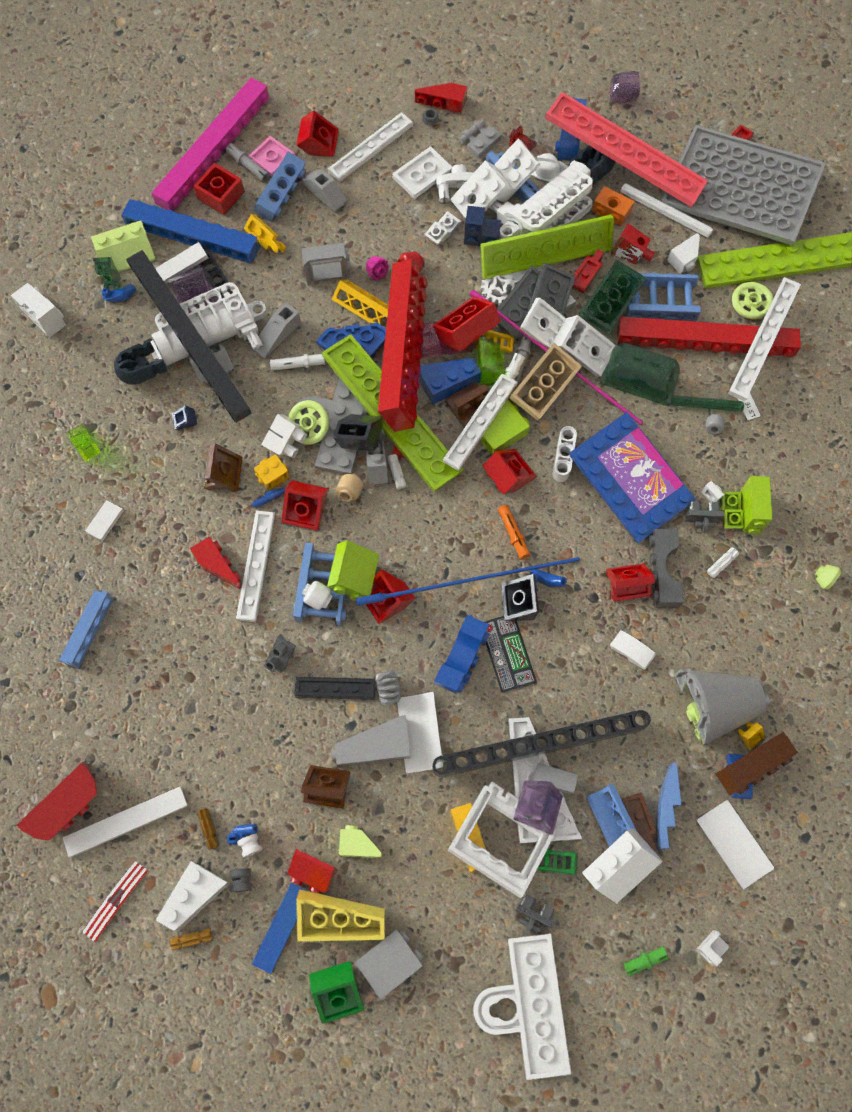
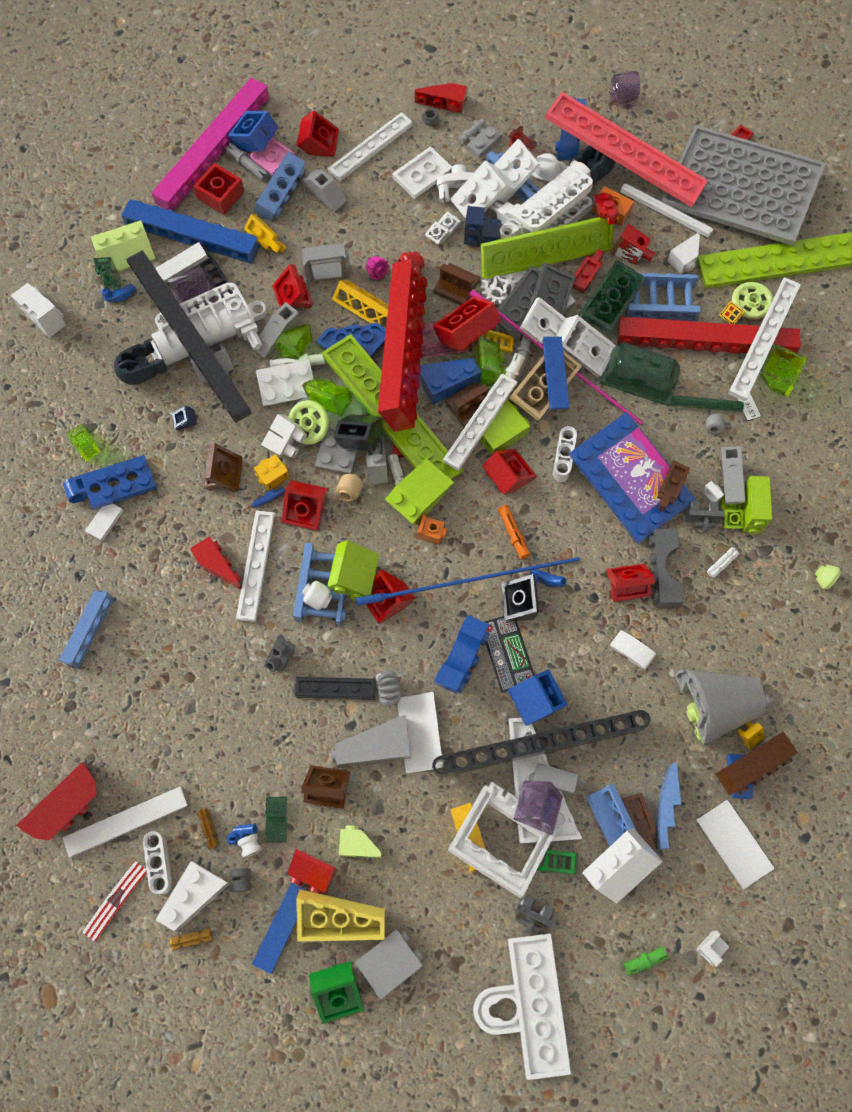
none -> blue hinge [63,455,157,510]
none -> white beam [143,831,172,895]
none -> blue brick [228,111,279,152]
none -> white plate [256,360,317,407]
none -> clear green slope [265,796,287,843]
none -> red bracket [272,264,313,309]
none -> clear neon green slope [275,324,312,360]
none -> clear neon green slope [302,377,353,417]
none -> lime slope [385,458,455,526]
none -> orange brick [418,515,447,544]
none -> reddish brown bracket [433,263,480,306]
none -> blue slope [508,669,568,726]
none -> blue tile [542,337,570,410]
none -> red hinge [593,193,618,225]
none -> reddish brown hinge [657,460,690,512]
none -> yellow tile [720,301,745,324]
none -> light grey slope [721,446,745,504]
none -> clear neon green slope [759,344,808,397]

